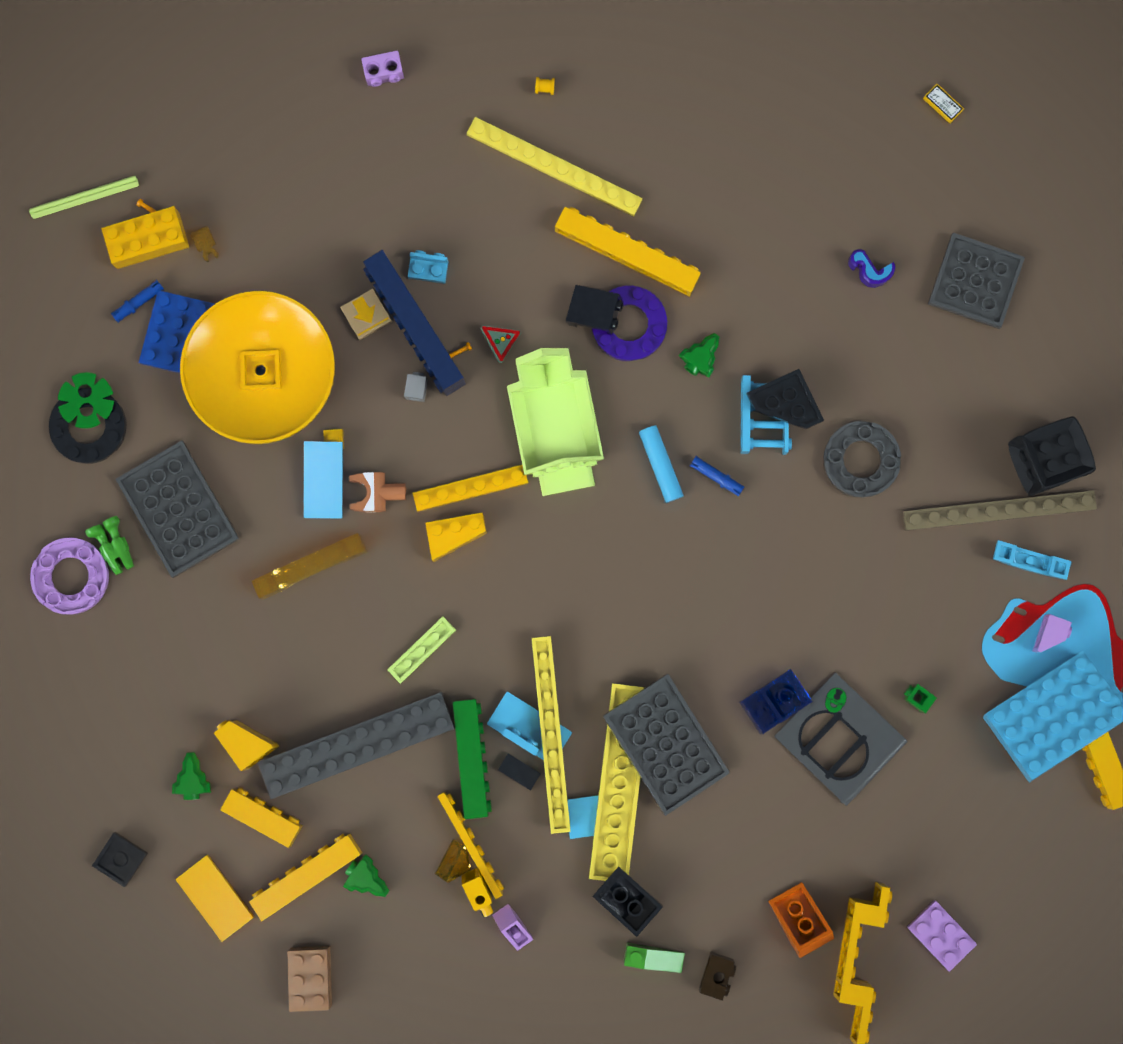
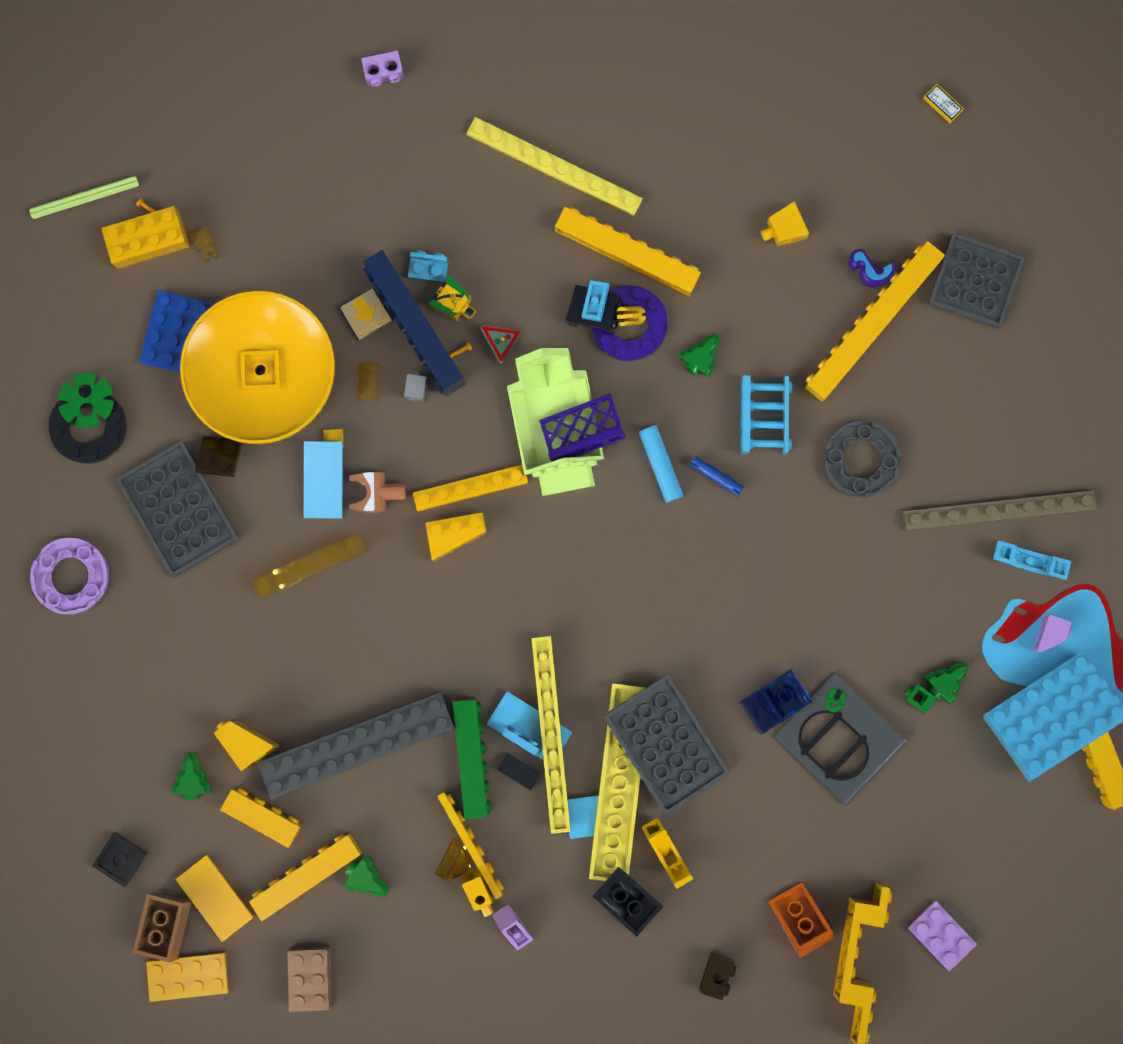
bright green piece [85,516,134,575] -> none
blue pin [111,280,164,323] -> none
yellowish green tile [387,616,456,684] -> none
yellow bush [535,77,555,95] -> none
slope [624,942,685,973] -> none
black plate [746,369,824,429] -> none
black piece [1008,416,1096,496] -> none
none -> medium nougat brick [133,892,192,962]
none -> yellow plate [146,952,229,1002]
none -> dark brown plate [195,436,242,477]
none -> clear yellow slope [358,362,378,400]
none -> torso [428,275,476,321]
none -> dark purple fence [539,393,626,462]
none -> medium azure plate [581,280,610,322]
none -> yellow arm [617,306,646,326]
none -> yellow arch [641,817,693,889]
none -> yellow torso [760,202,809,246]
none -> yellow brick [805,241,945,402]
none -> green rock [924,661,969,705]

